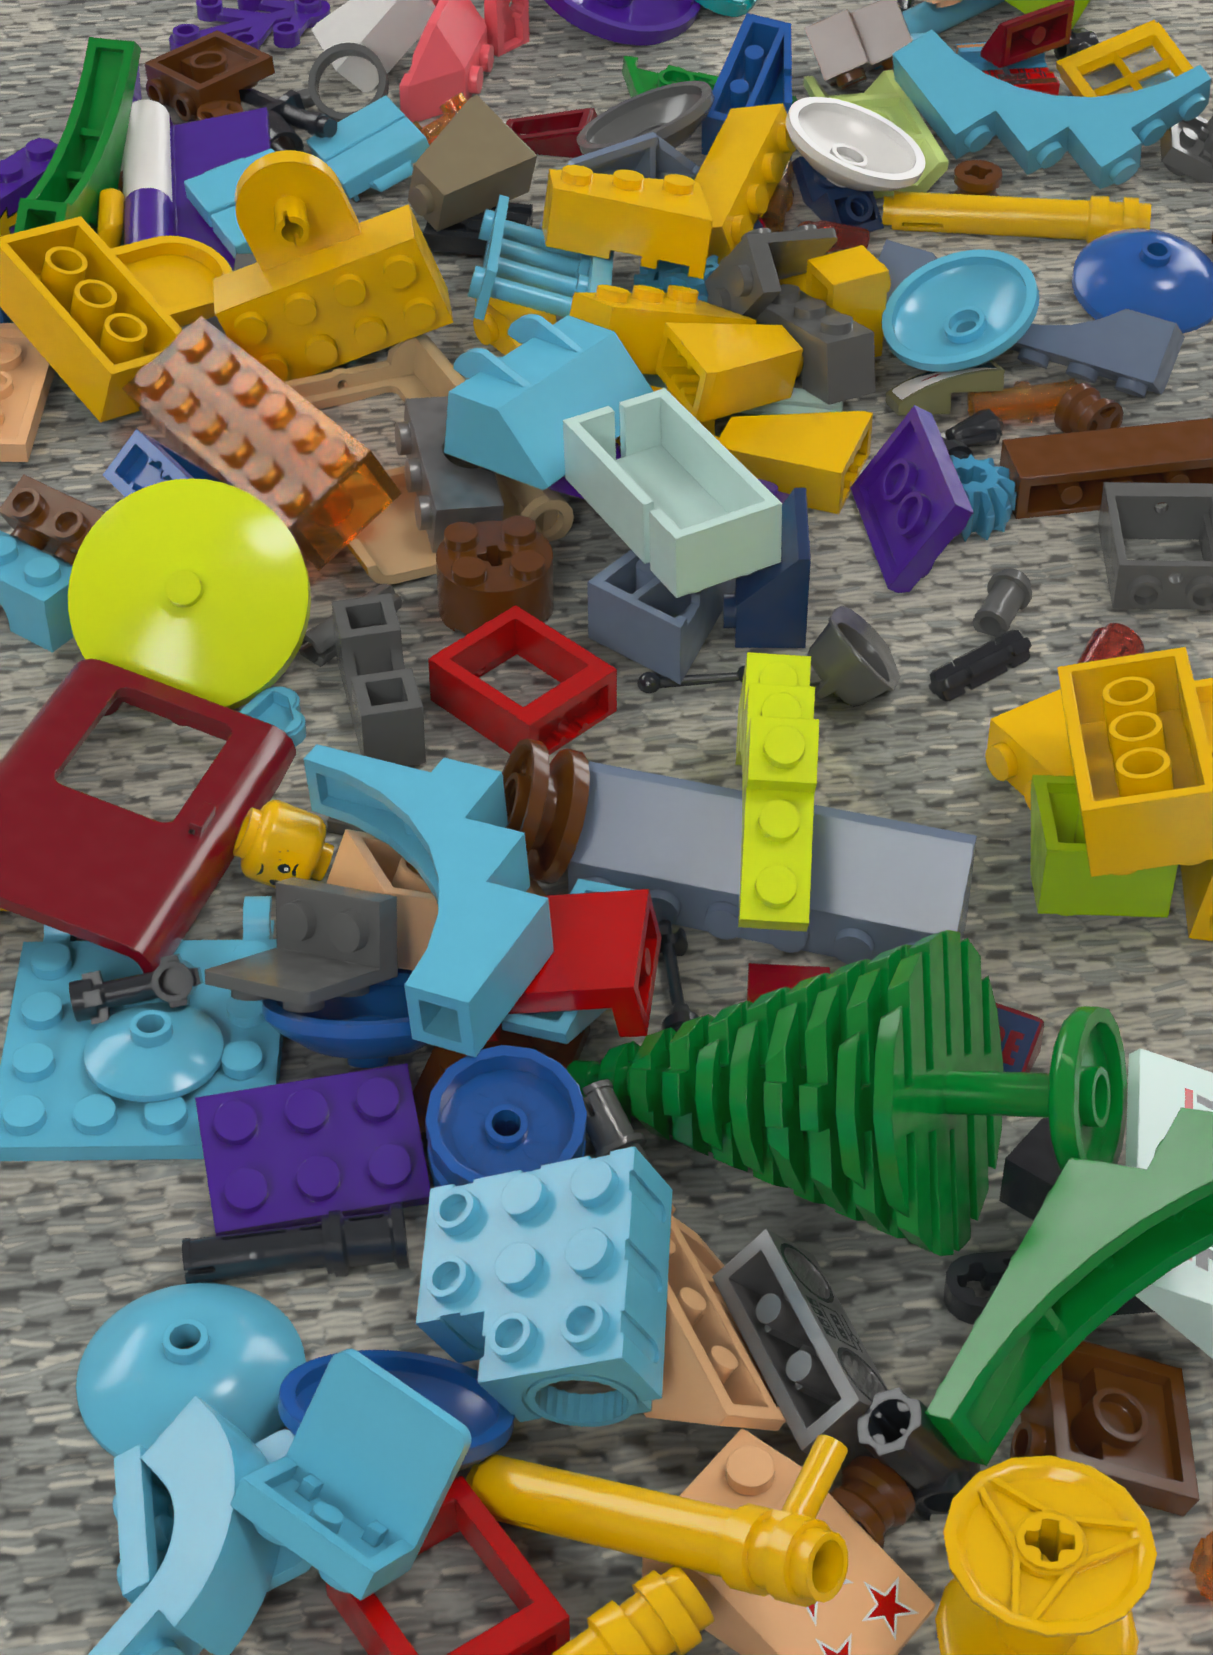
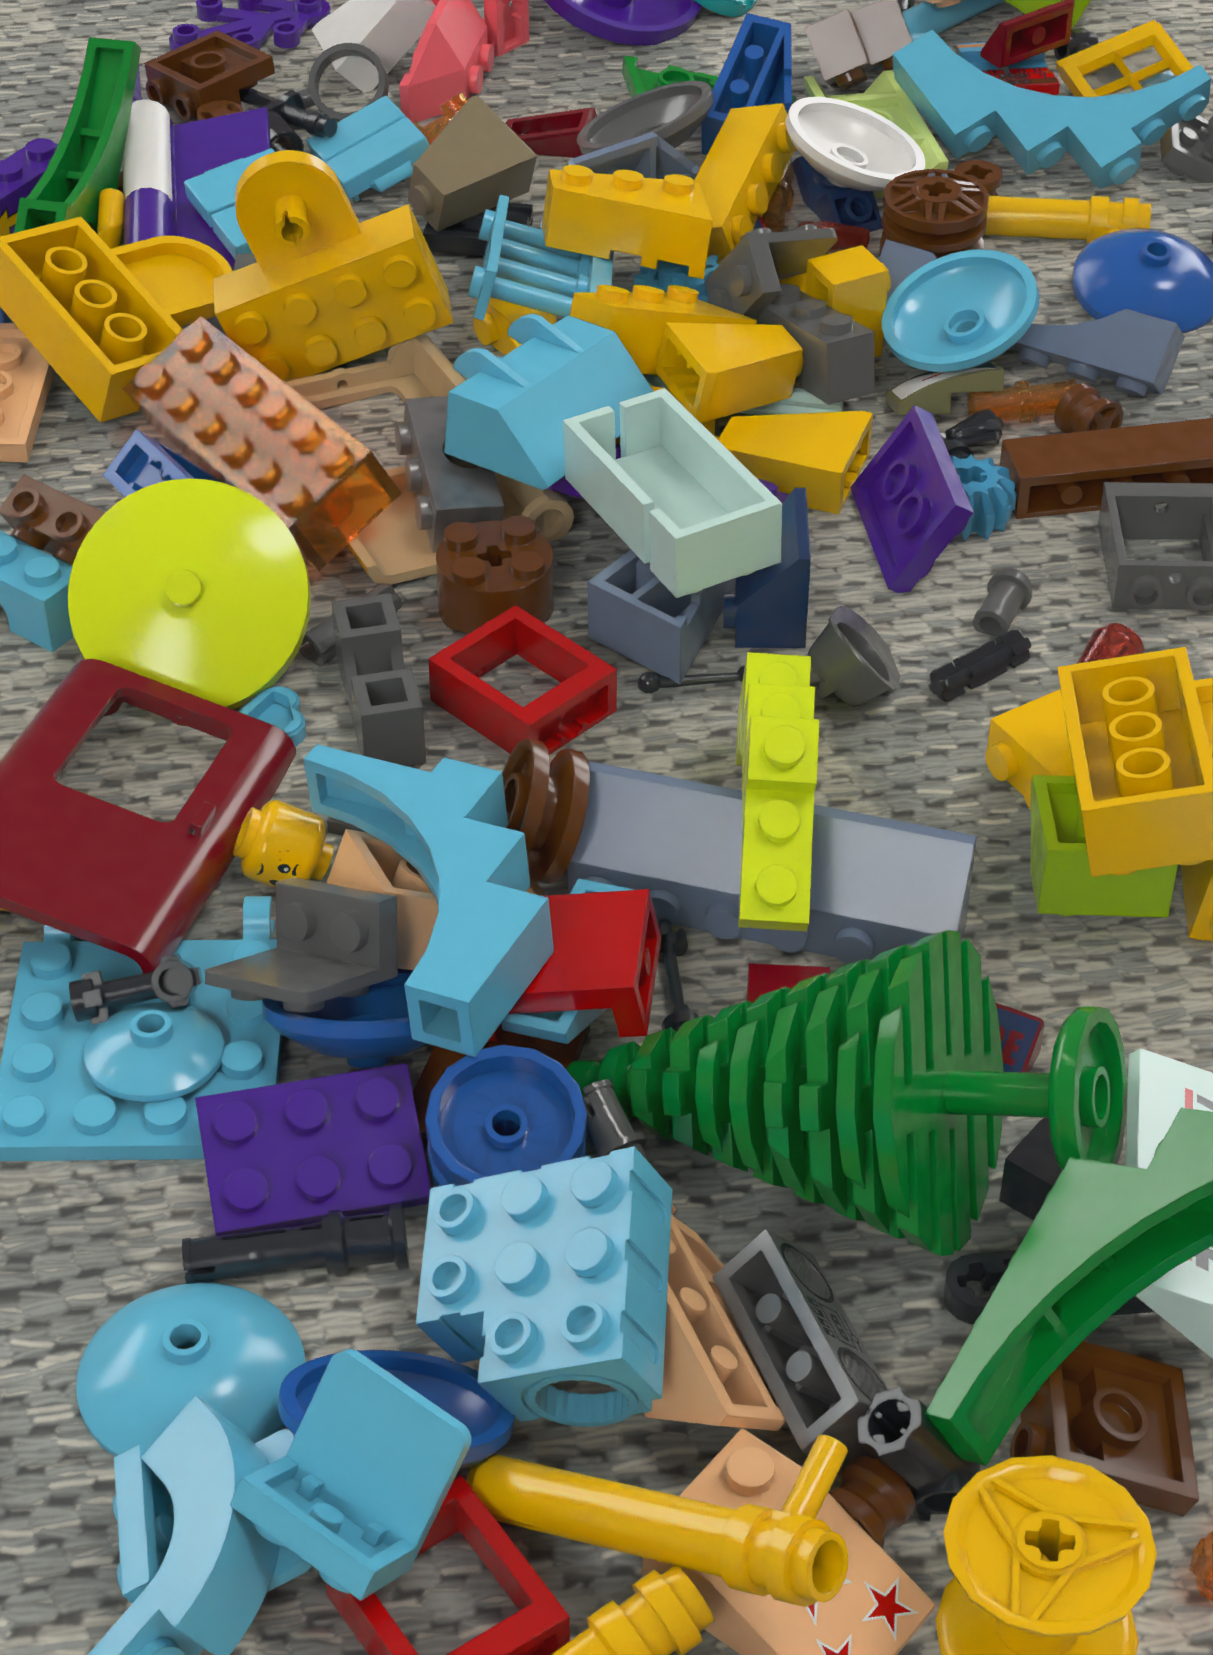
none -> reddish brown wheel [879,169,989,258]

